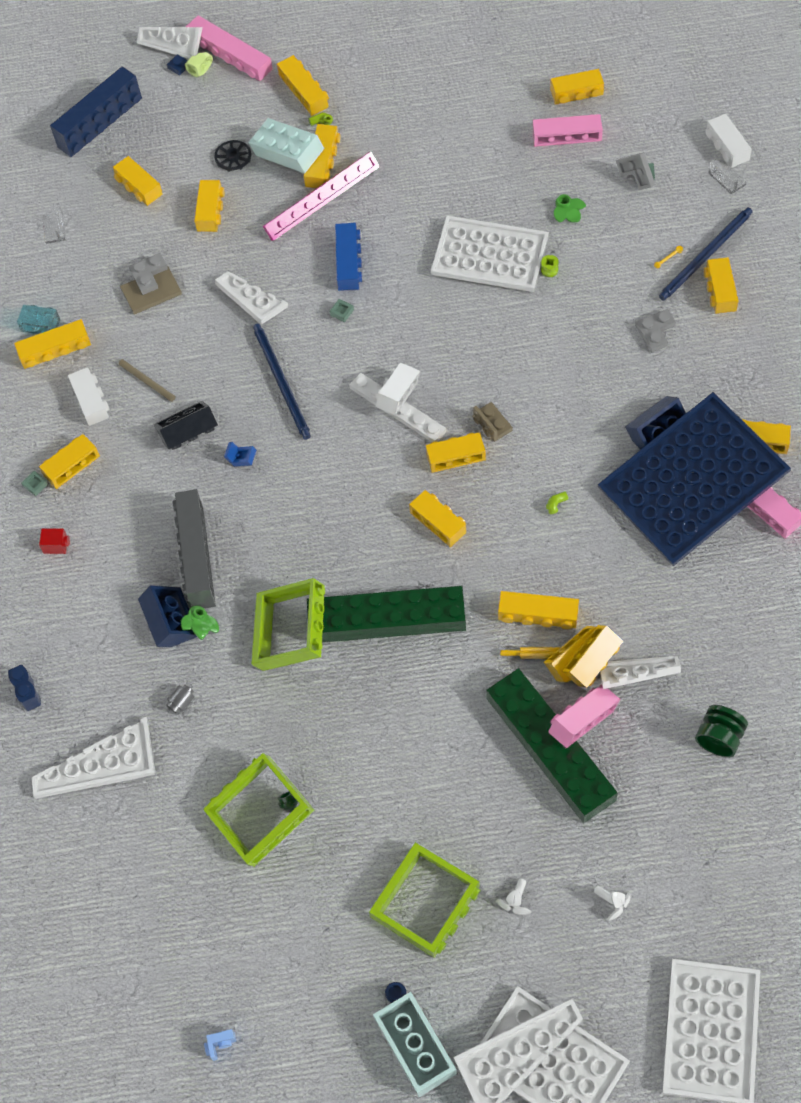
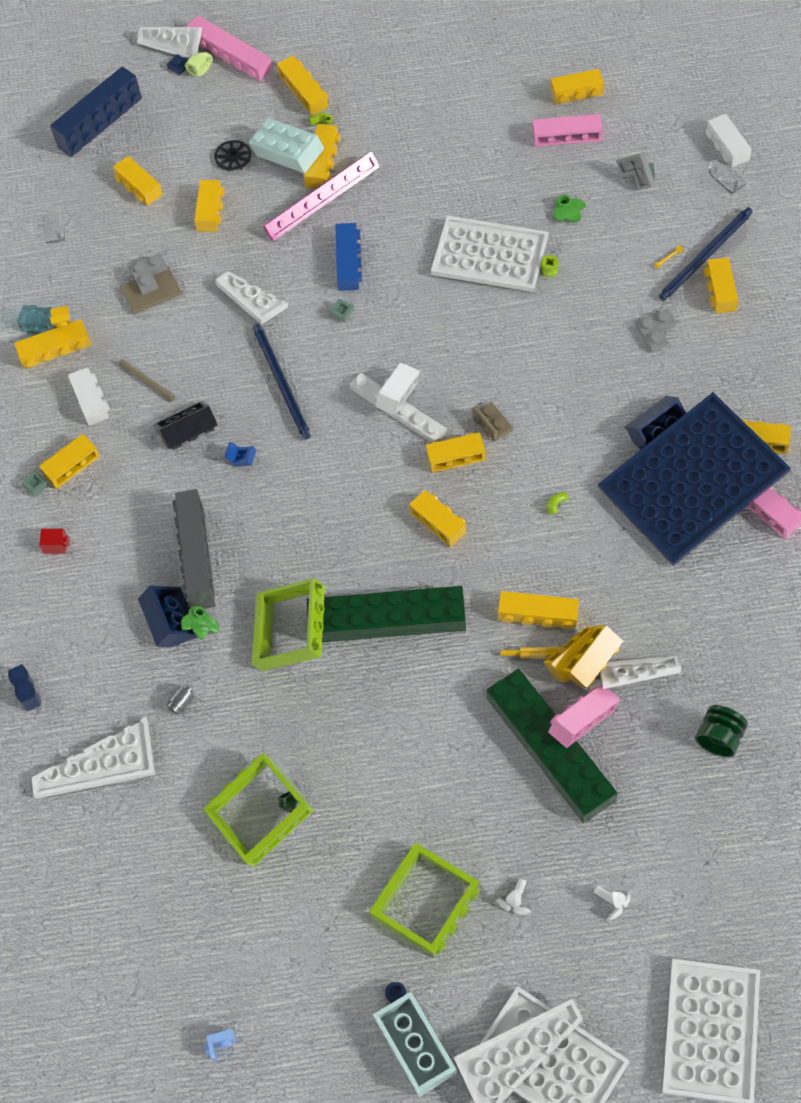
none -> yellow bracket [50,306,72,328]

